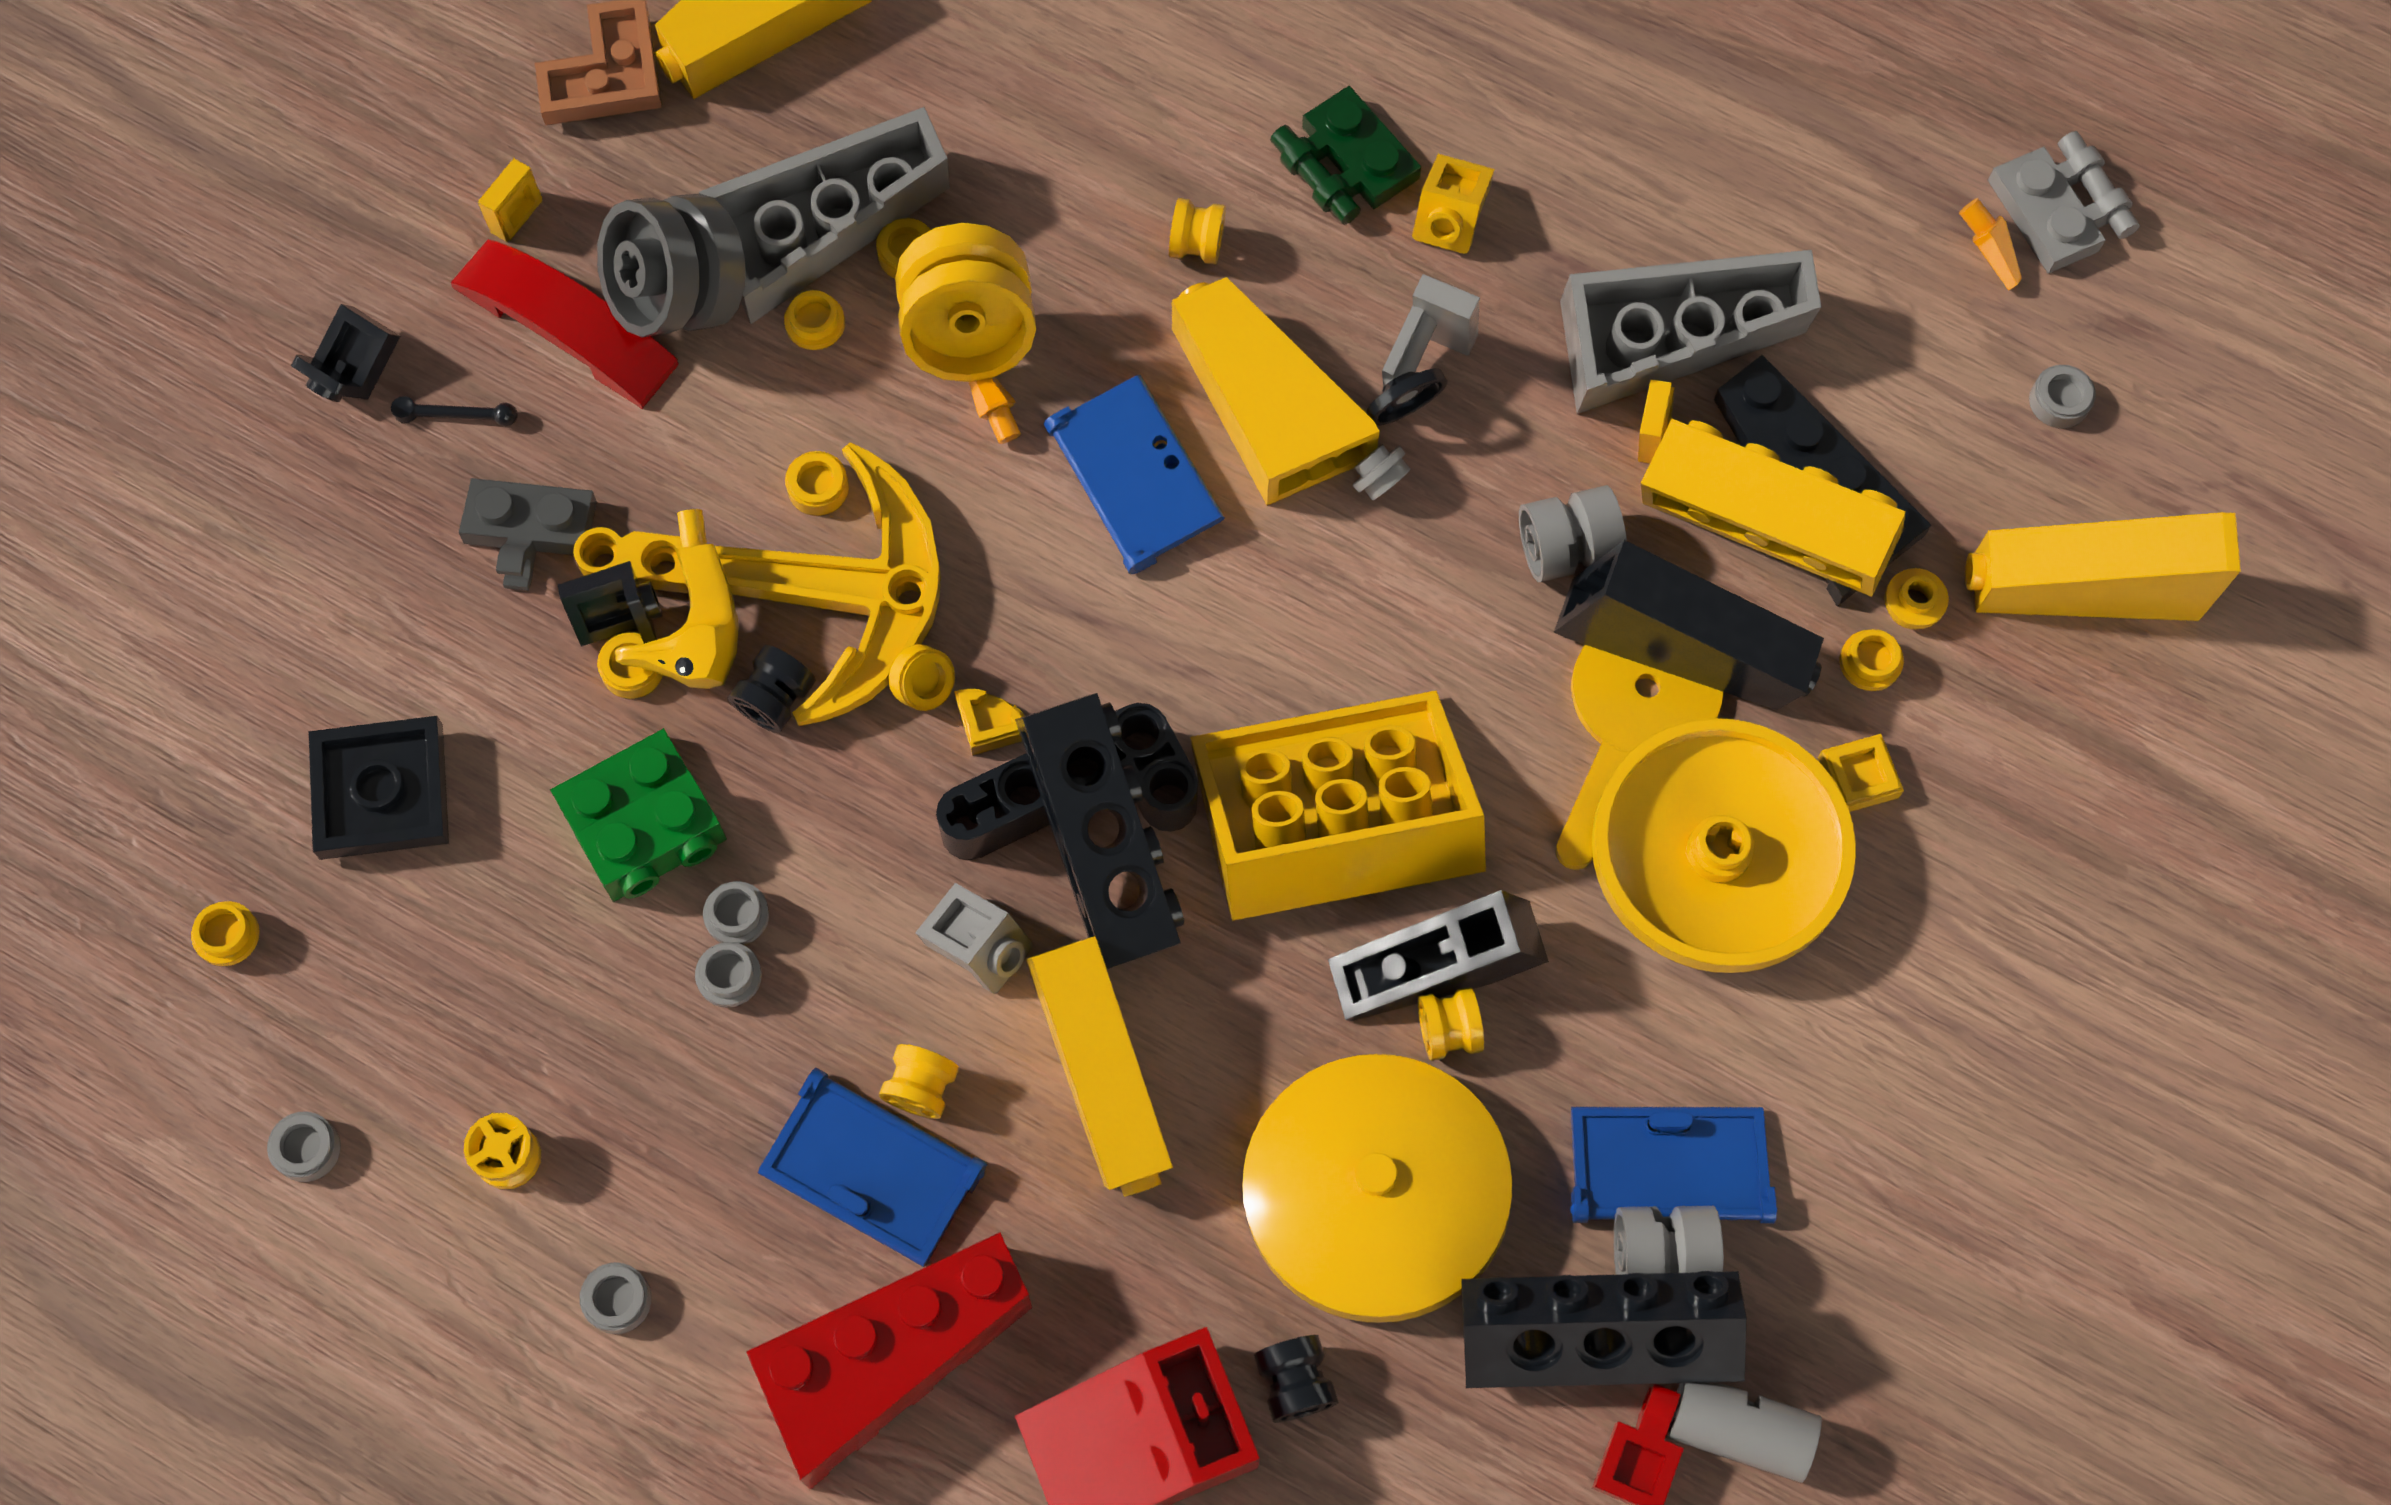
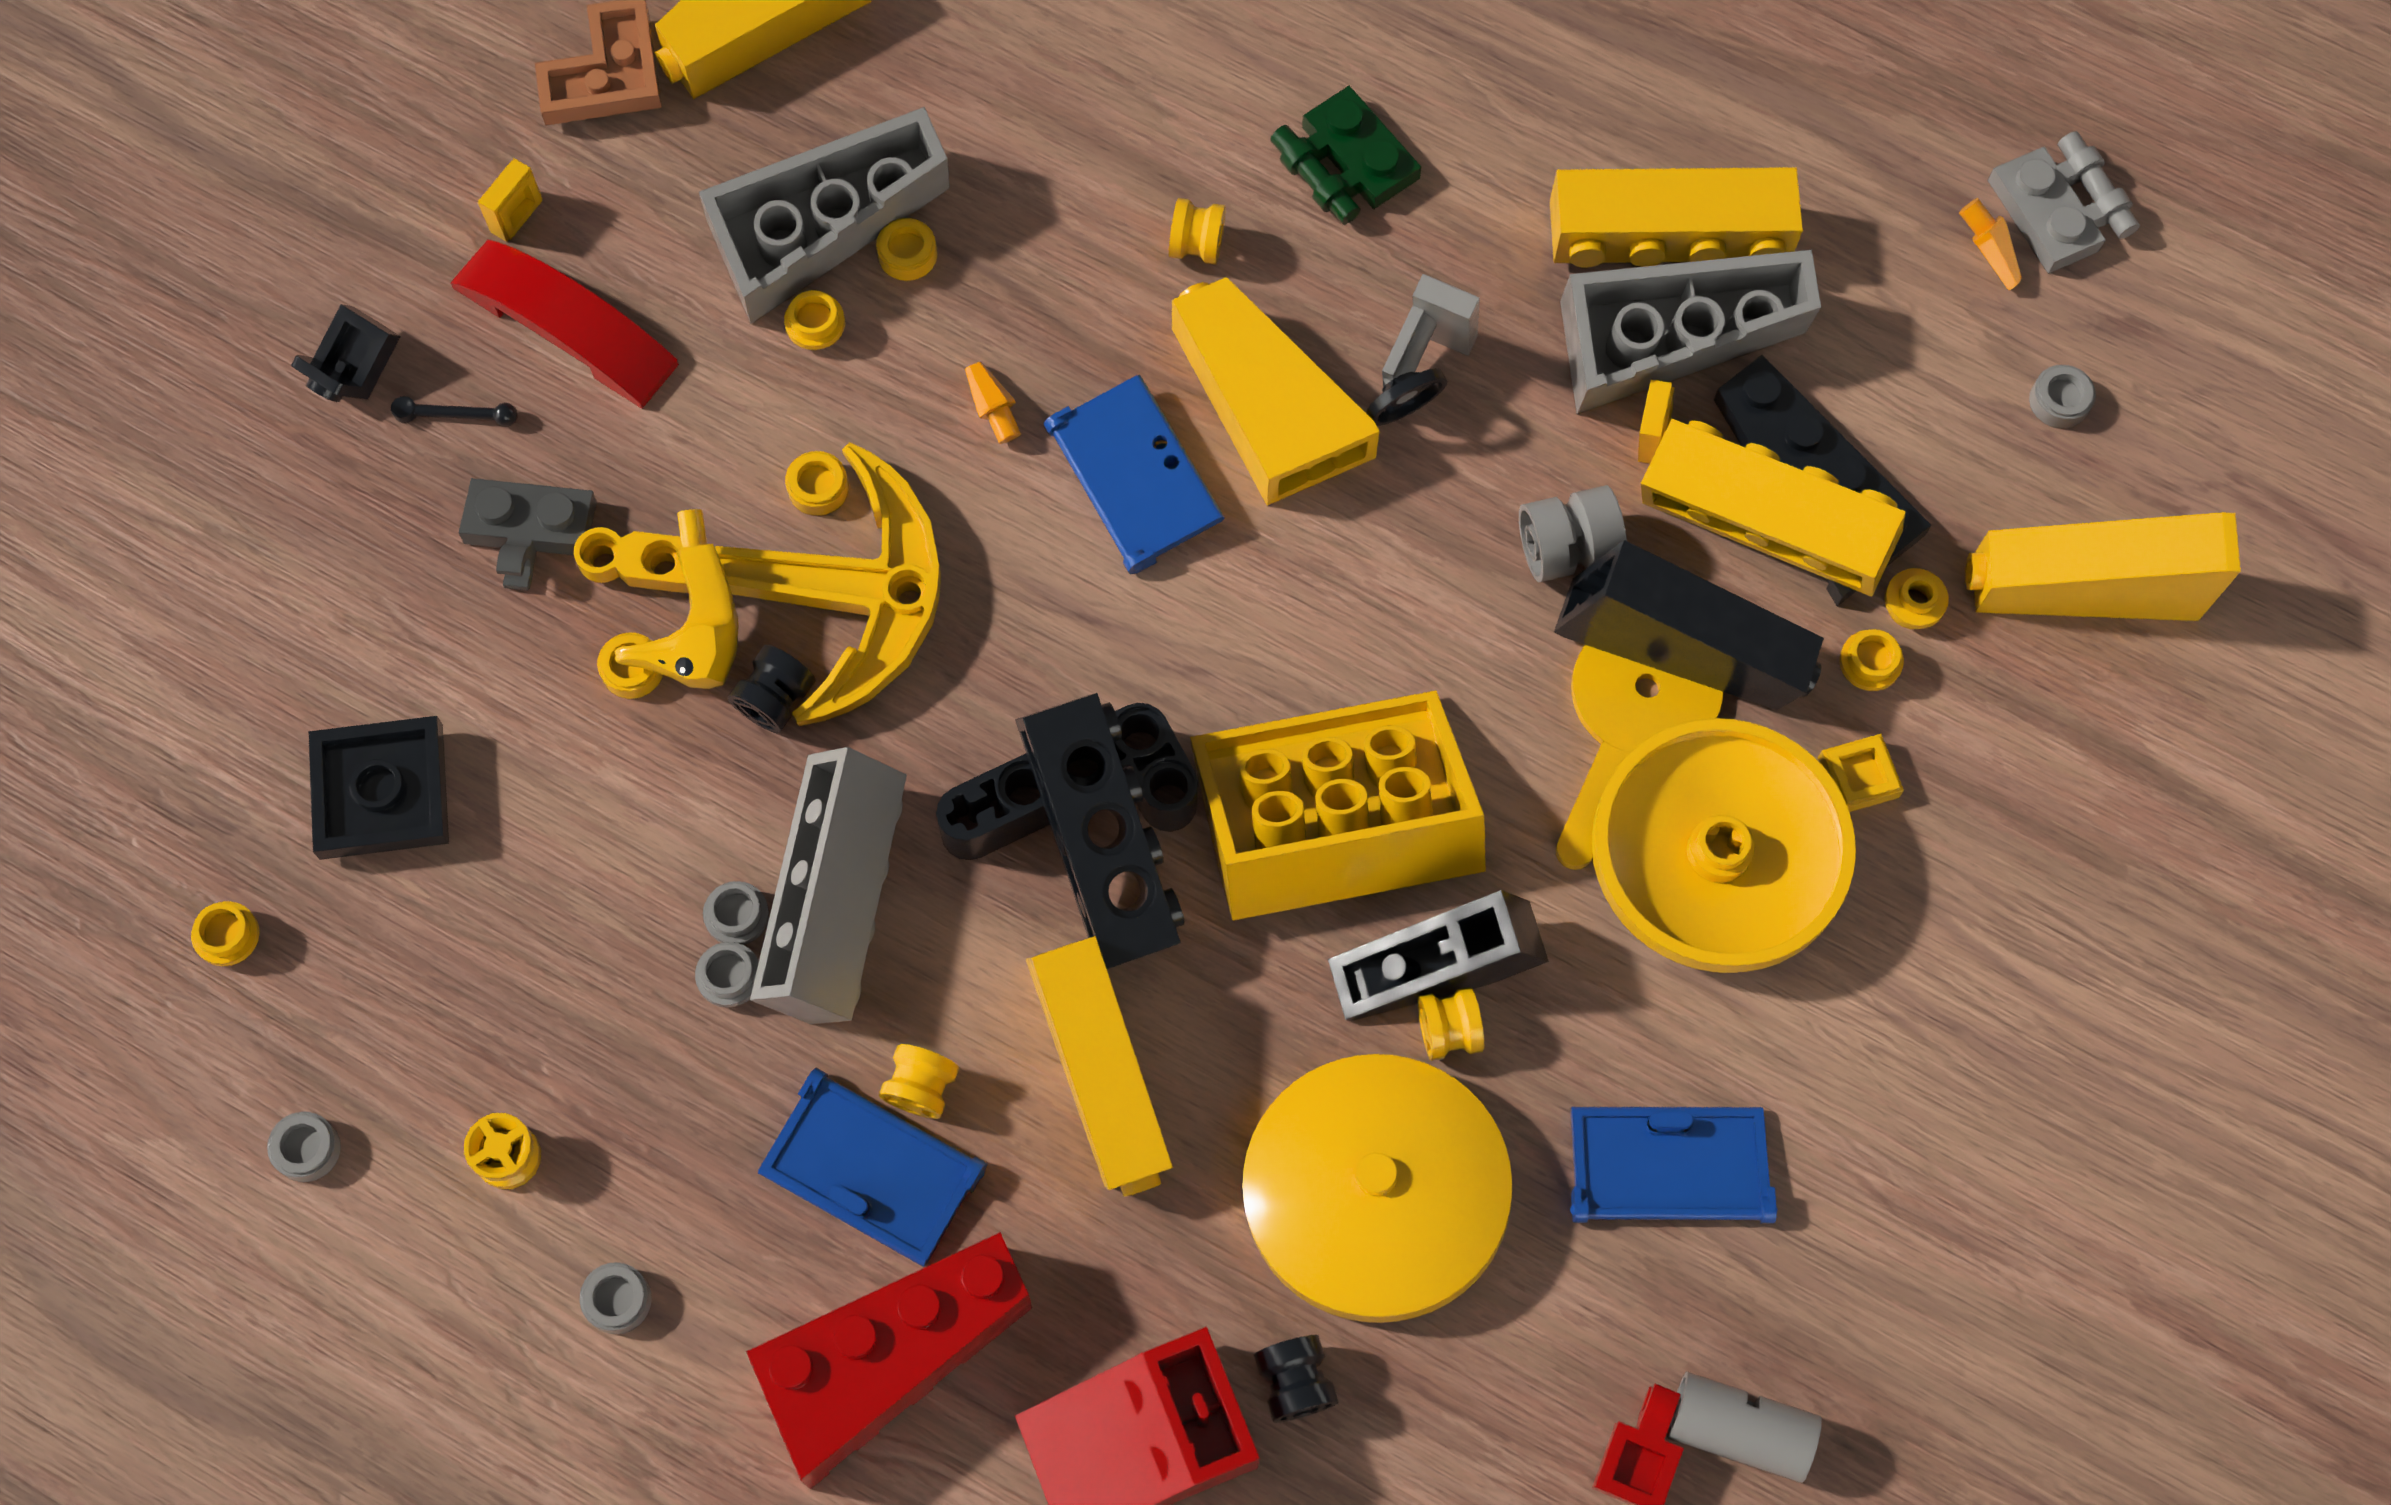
green plate [550,728,727,902] -> none
black bracket [558,561,663,647] -> none
dark grey wheel [597,193,745,337] -> none
yellow tile [889,644,955,711] -> none
yellow wheel [895,223,1036,382] -> none
light grey bracket [916,883,1033,994] -> none
yellow tile [954,689,1025,756] -> none
light grey plate [1352,444,1411,500] -> none
yellow bracket [1412,153,1495,254] -> none
black brick [1461,1271,1747,1388] -> none
light grey wheel [1614,1206,1724,1275] -> none
none -> light grey brick [750,747,907,1024]
none -> yellow brick [1550,167,1803,267]

